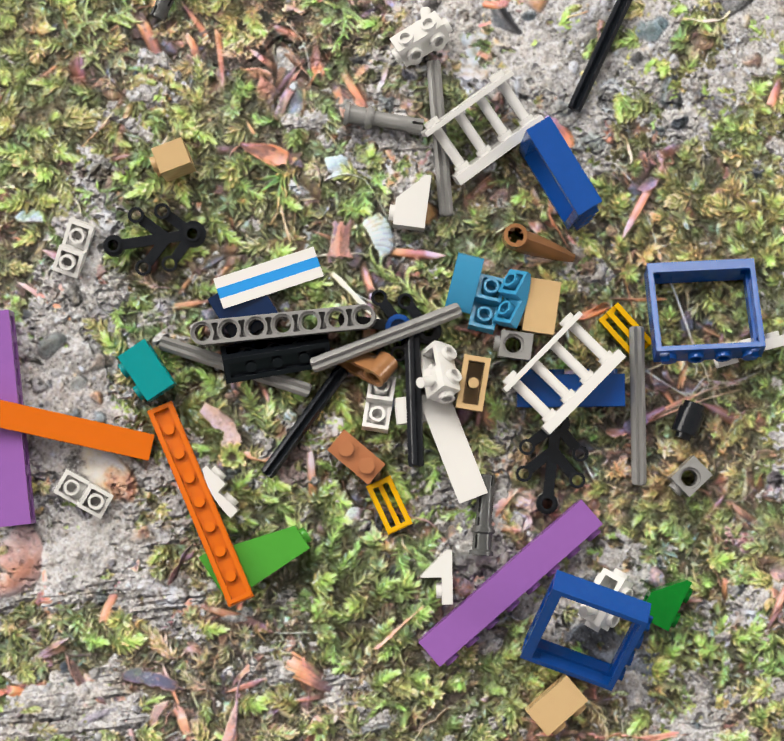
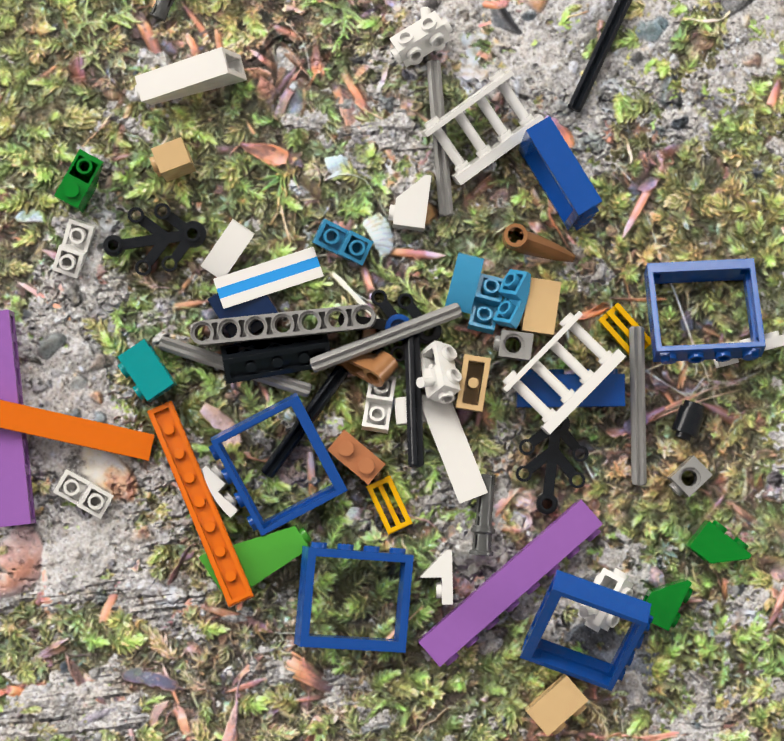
light grey pin [343,101,424,135] -> none
none -> green slope [54,149,104,213]
none -> white slope [135,47,247,105]
none -> white slope [201,219,254,277]
none -> blue window [209,393,348,536]
none -> blue window [294,542,414,653]
none -> dark azure slope [312,219,373,266]
none -> green slope [685,520,752,564]

